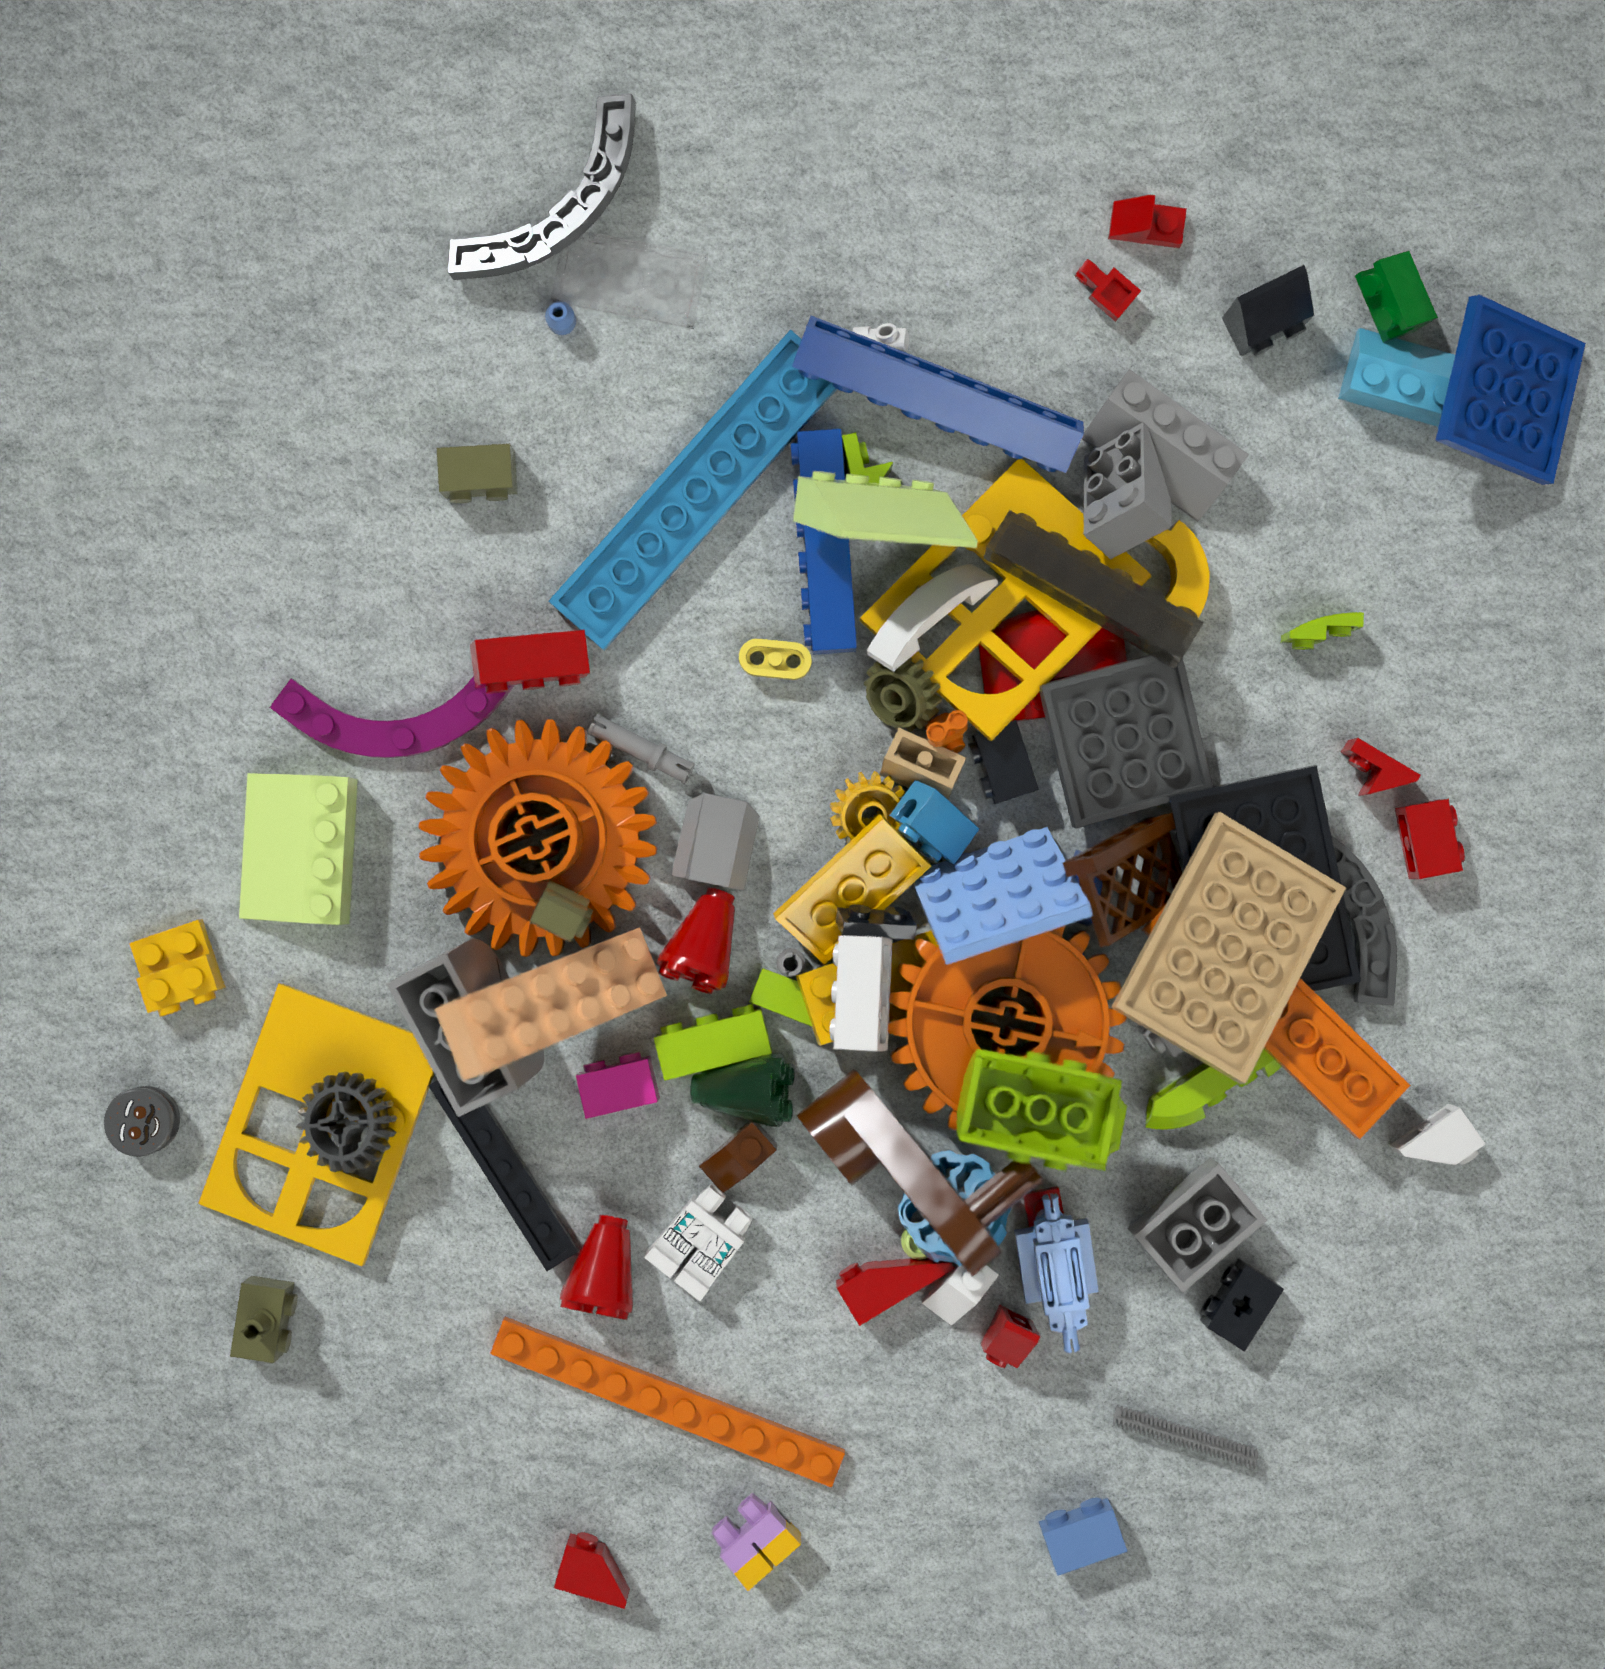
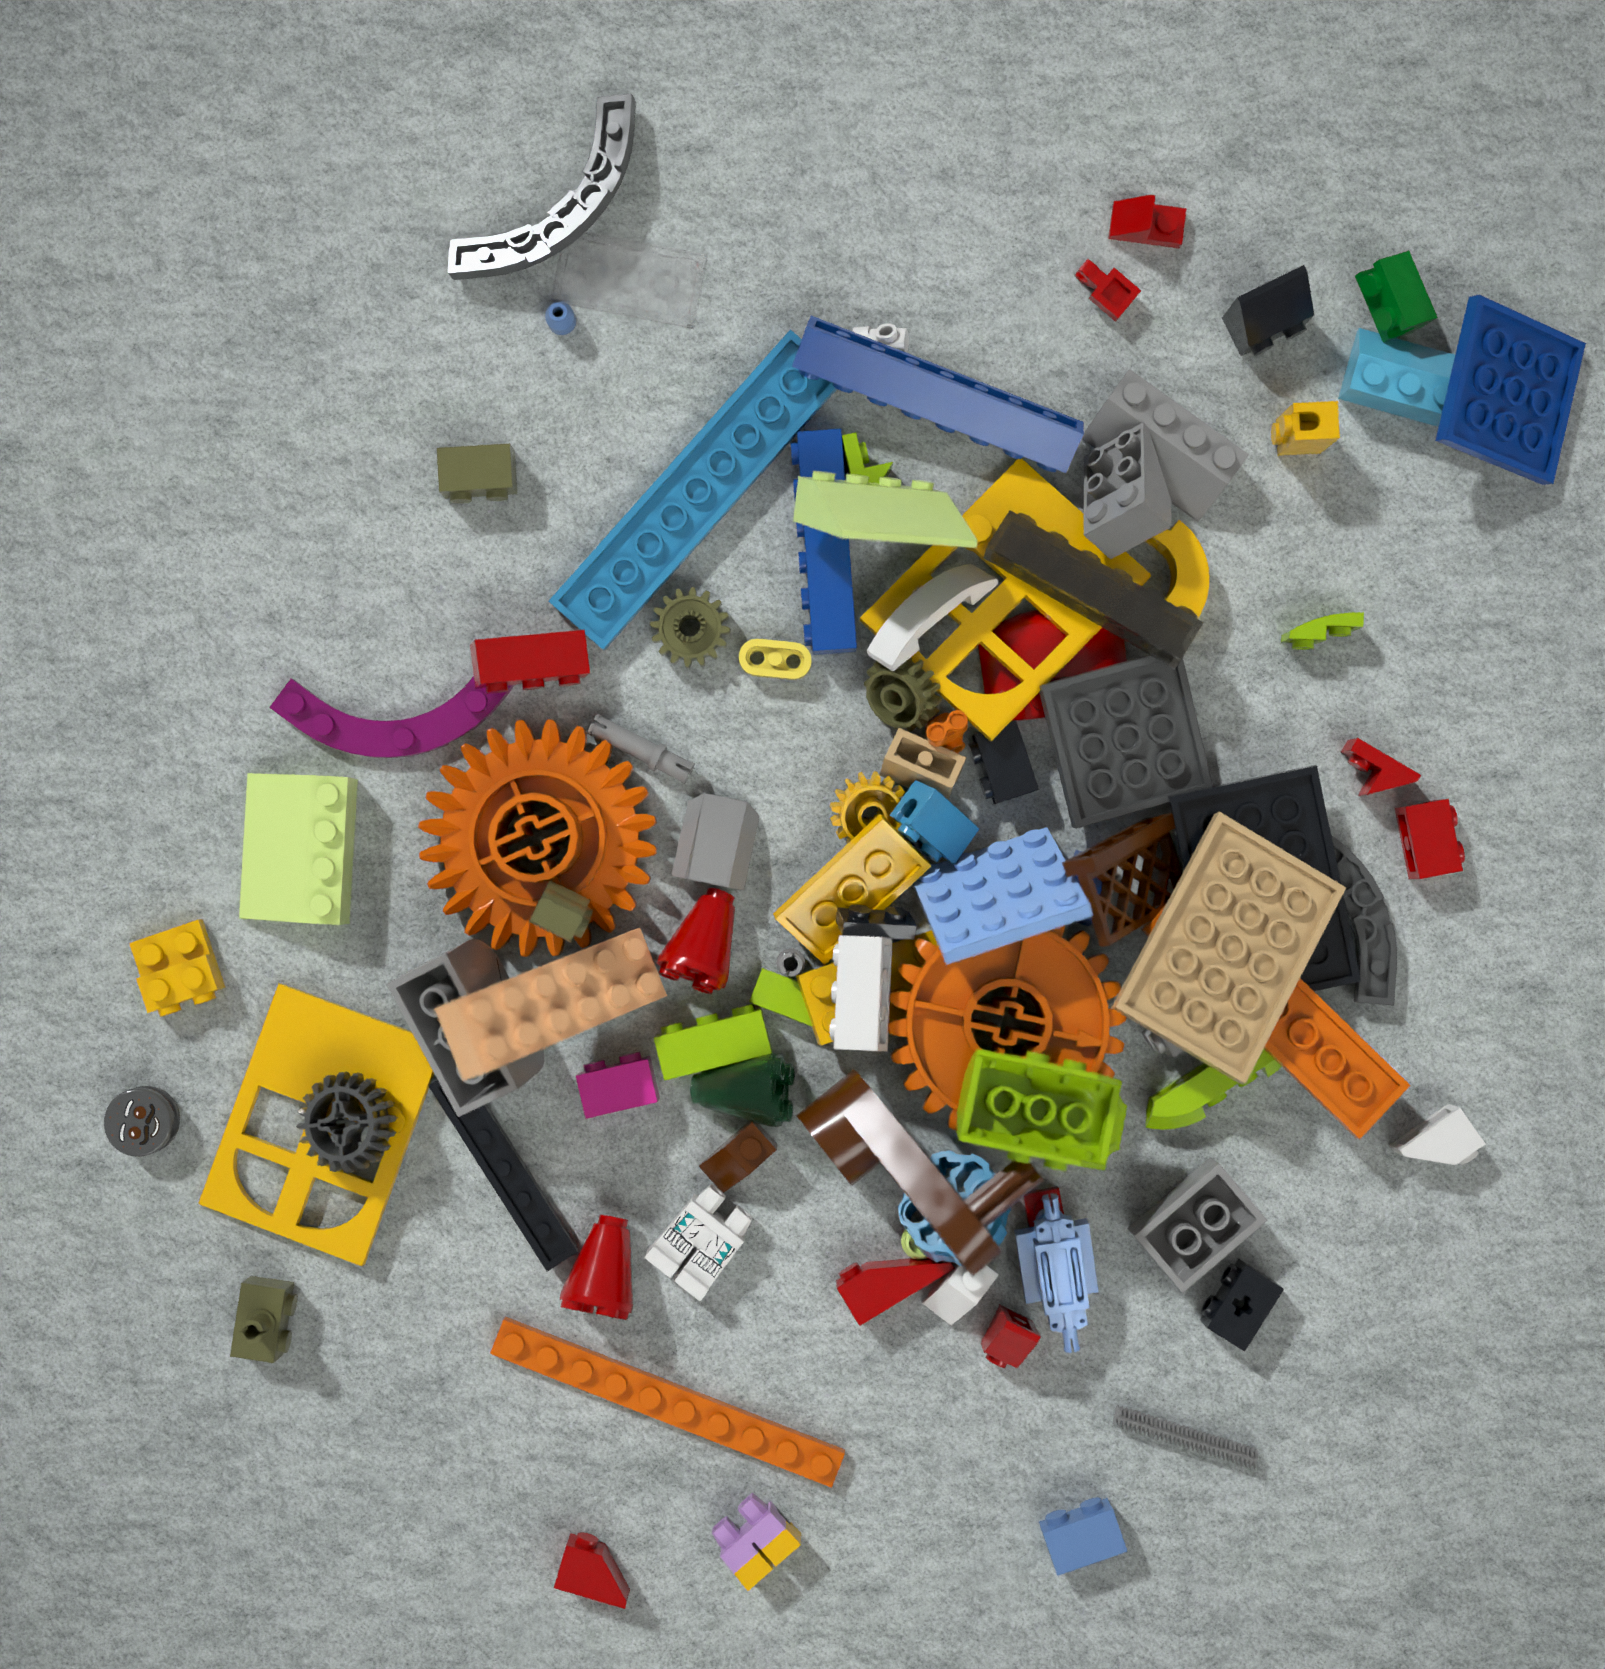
none -> olive gear [650,587,731,669]
none -> yellow brick [1271,401,1340,456]

